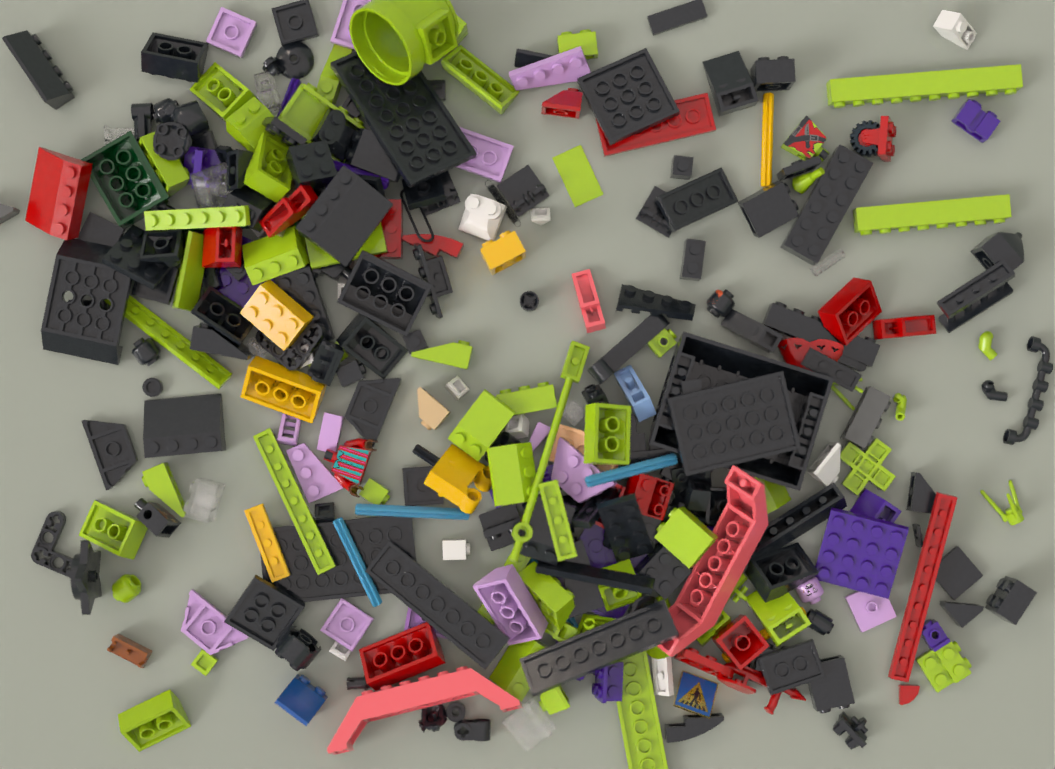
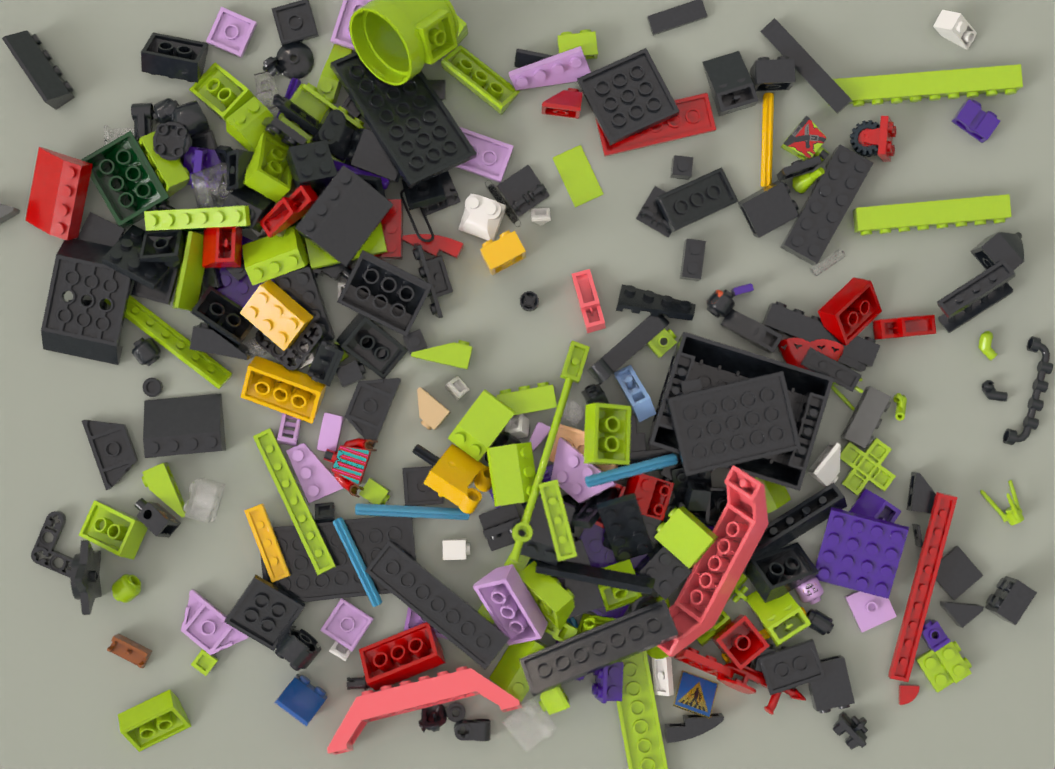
none -> black hinge [273,94,319,135]
none -> dark purple tile [731,283,754,296]
none -> black tile [760,18,852,114]

